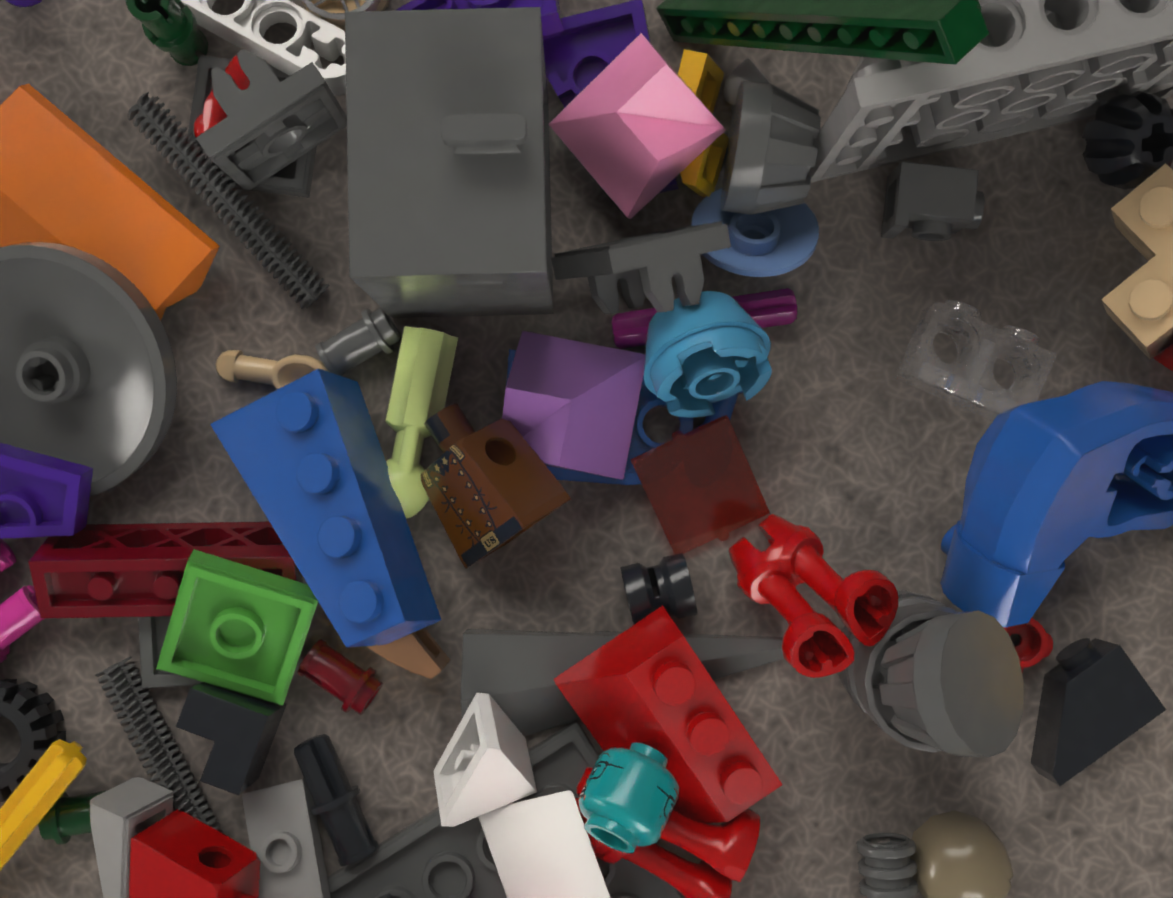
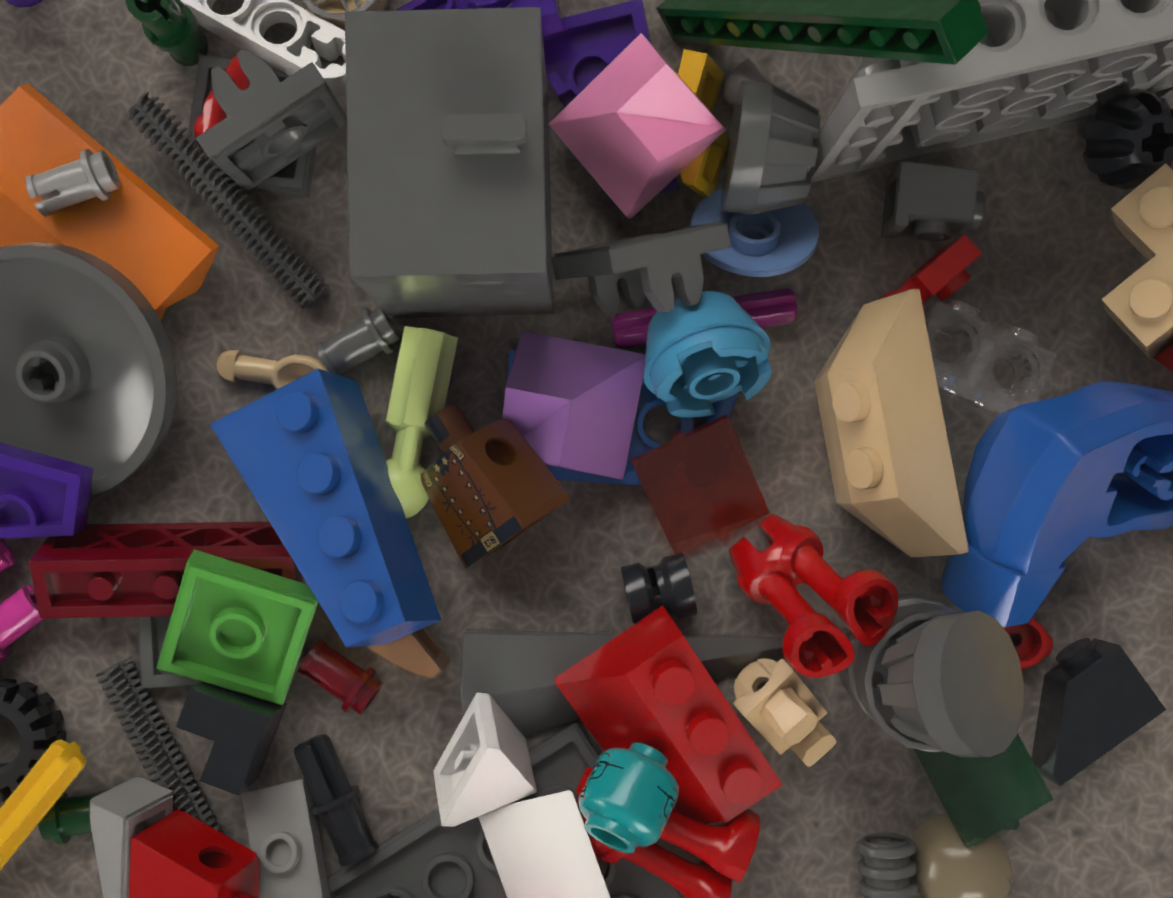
none -> light grey pin [25,149,121,217]
none -> tan hips [733,658,837,767]
none -> tan wedge [814,289,969,558]
none -> red plate [877,234,982,311]
none -> clear green piece [913,733,1054,848]

